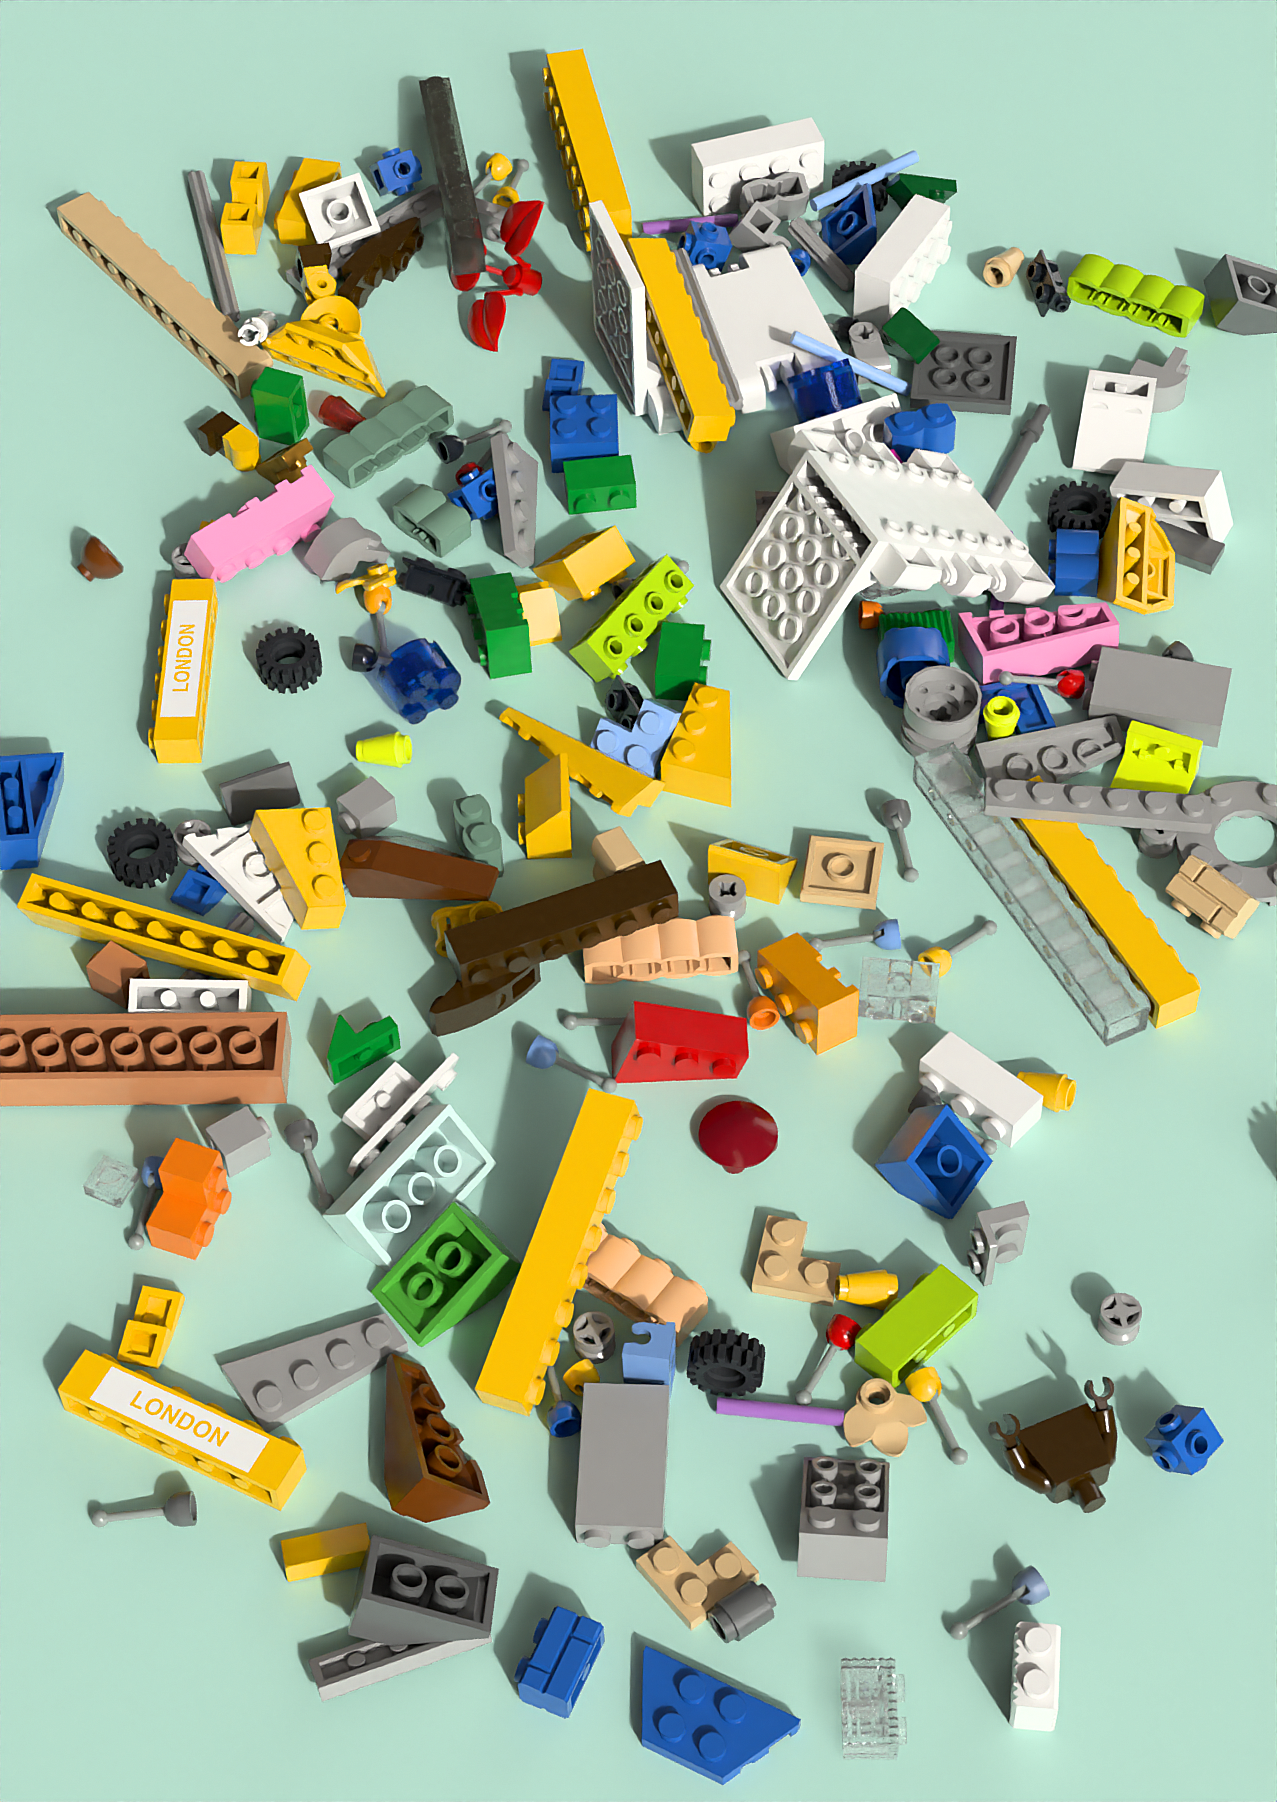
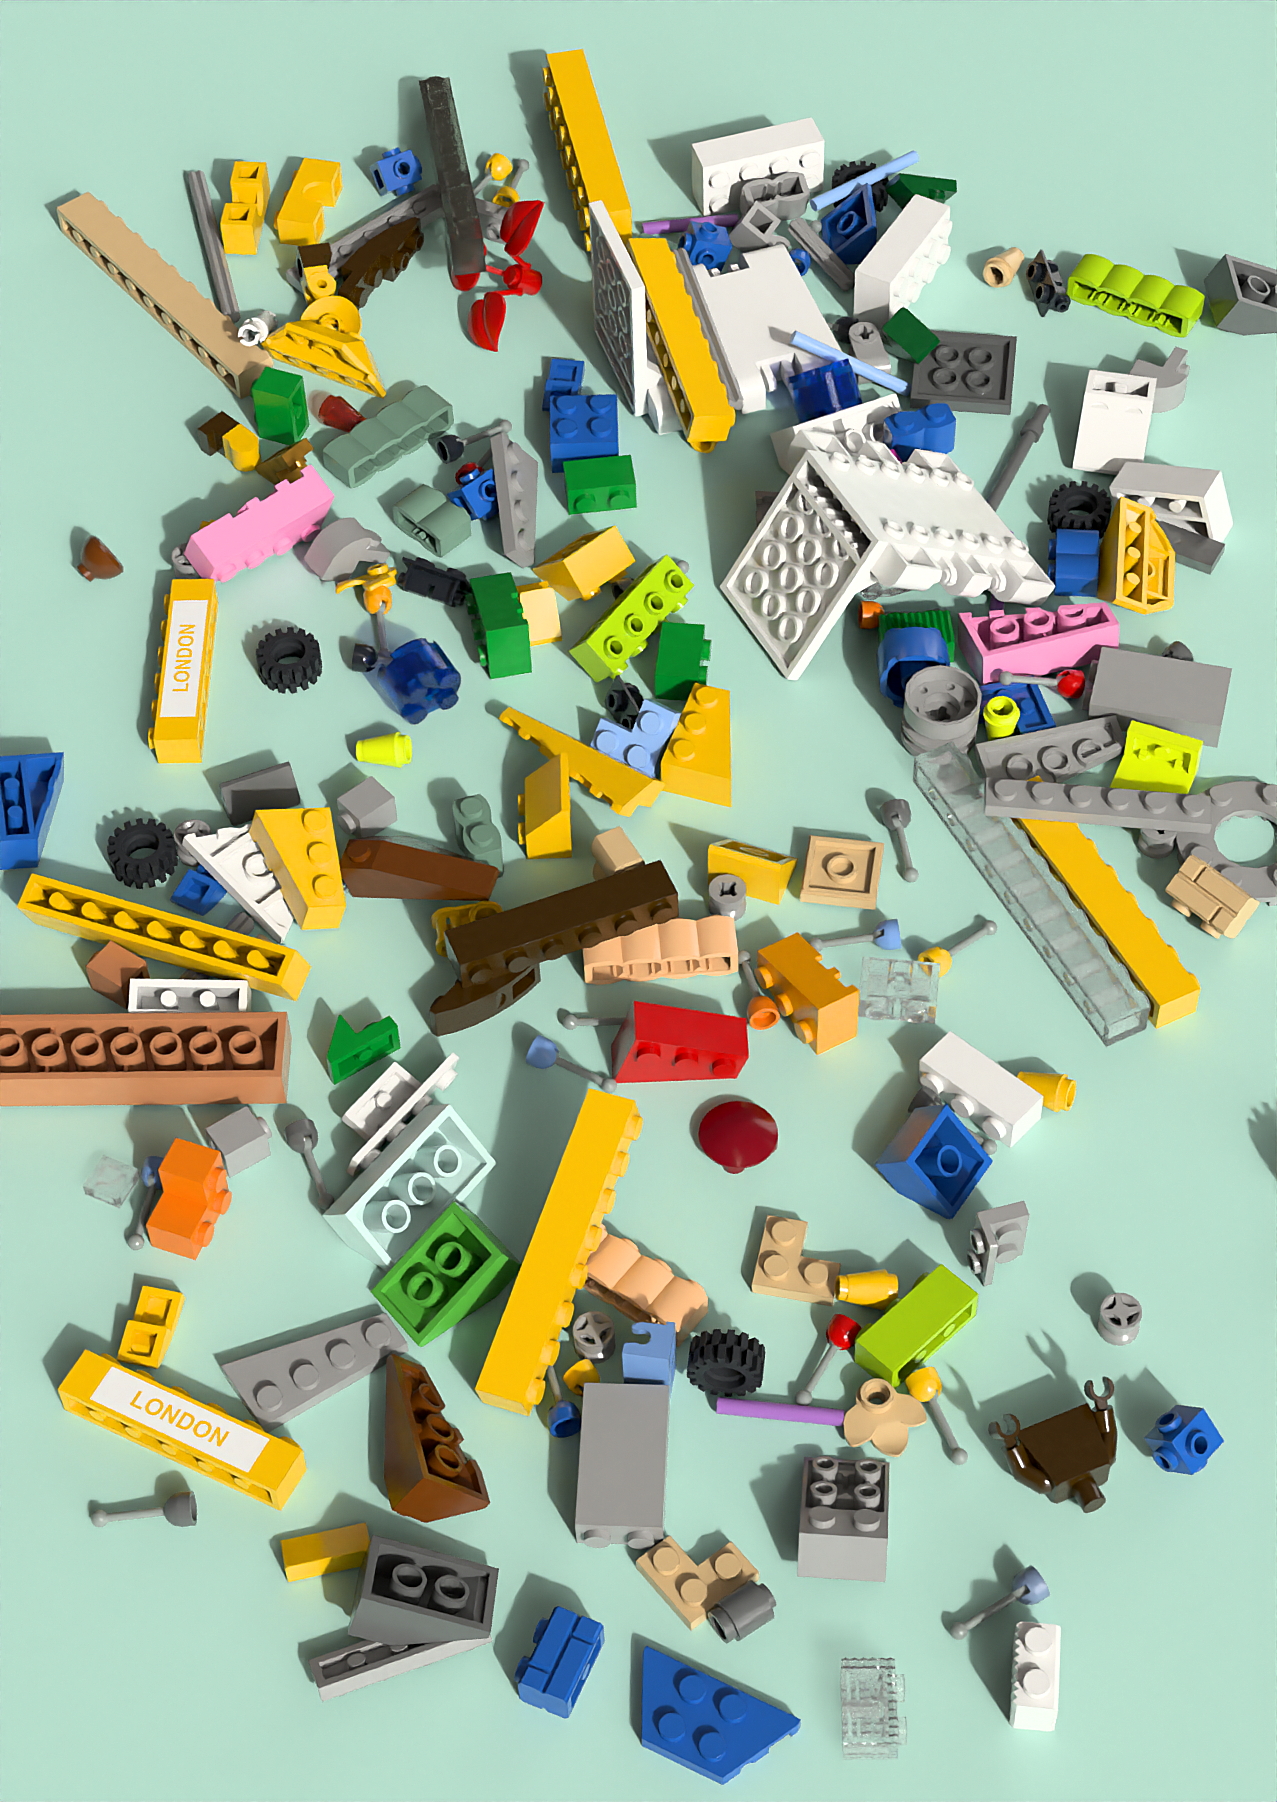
white slope [299,173,381,249] -> none

